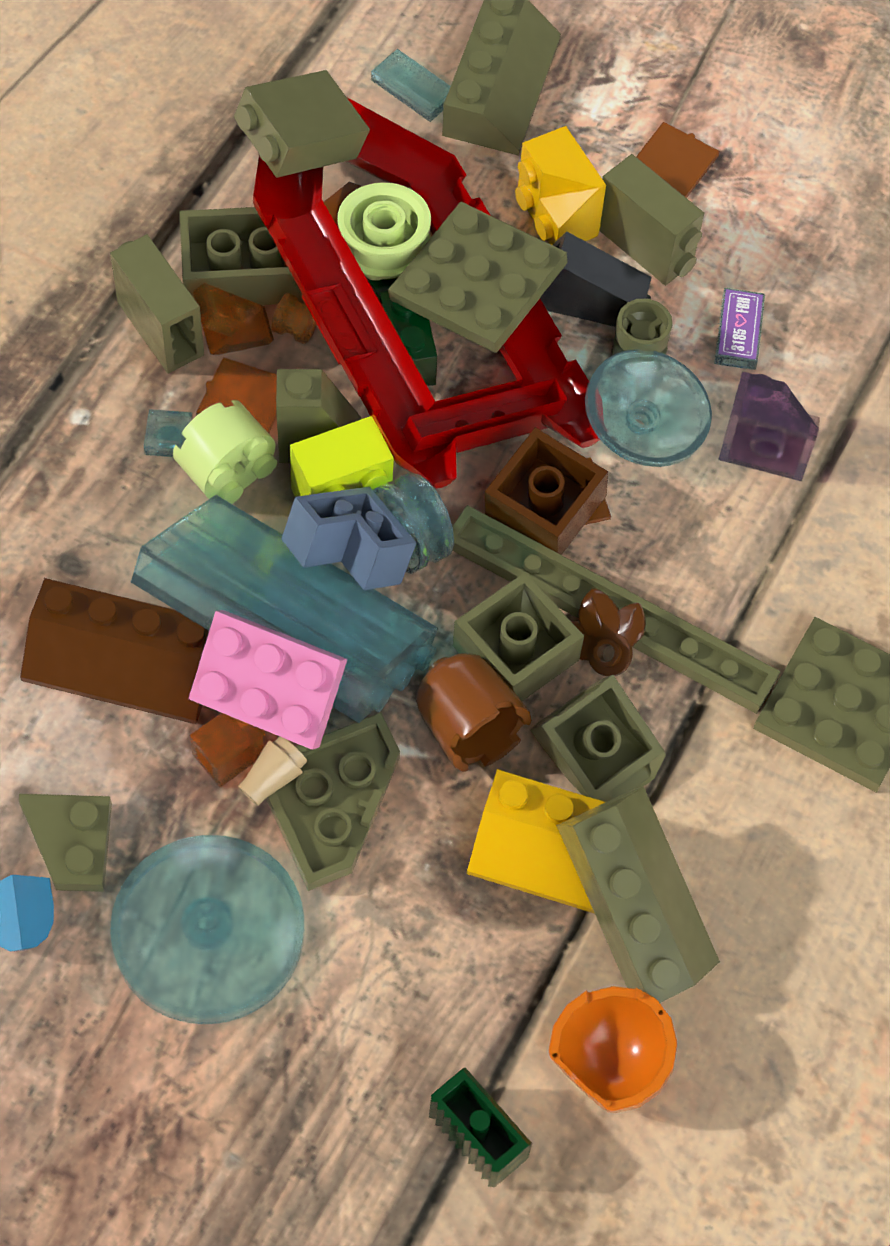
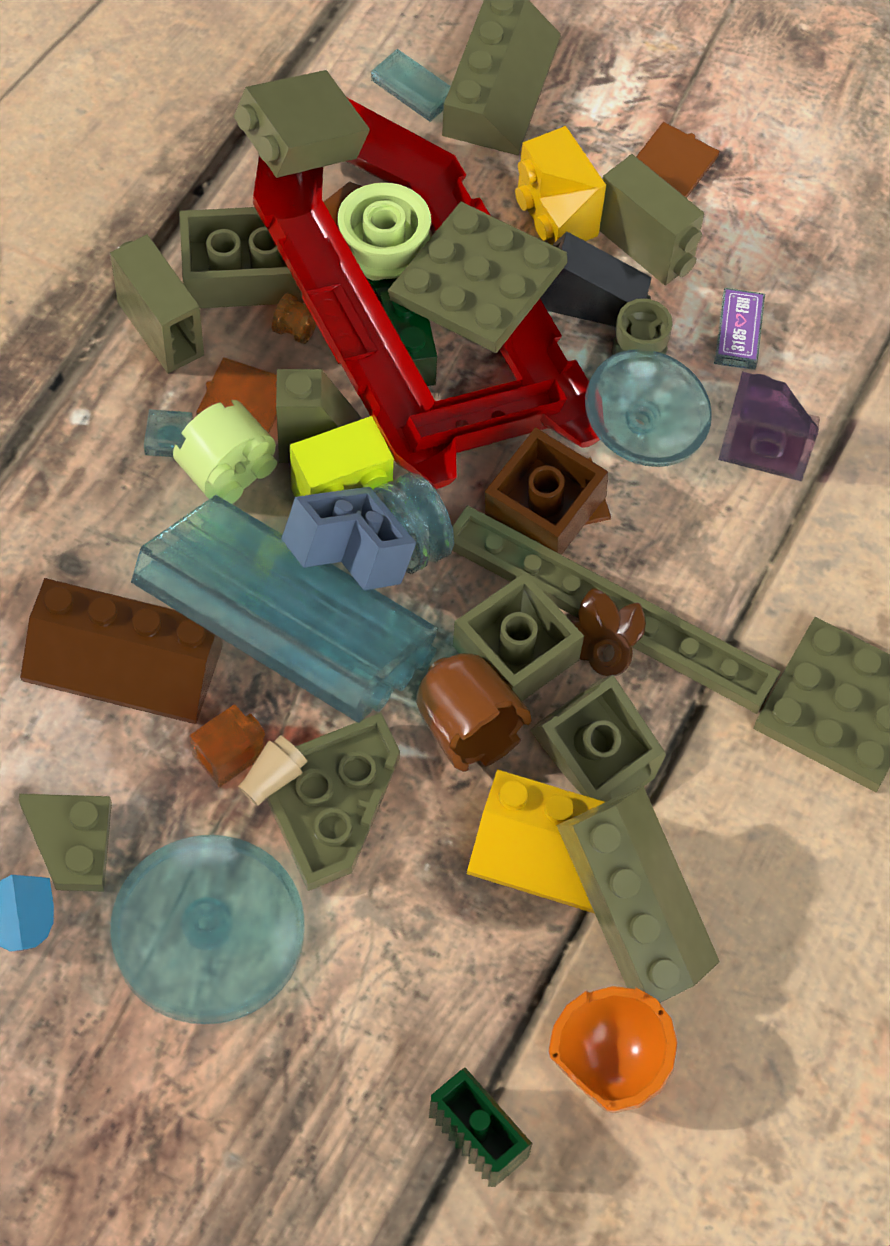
bright pink plate [189,610,348,750] -> none
clear orange slope [193,283,274,355] -> none

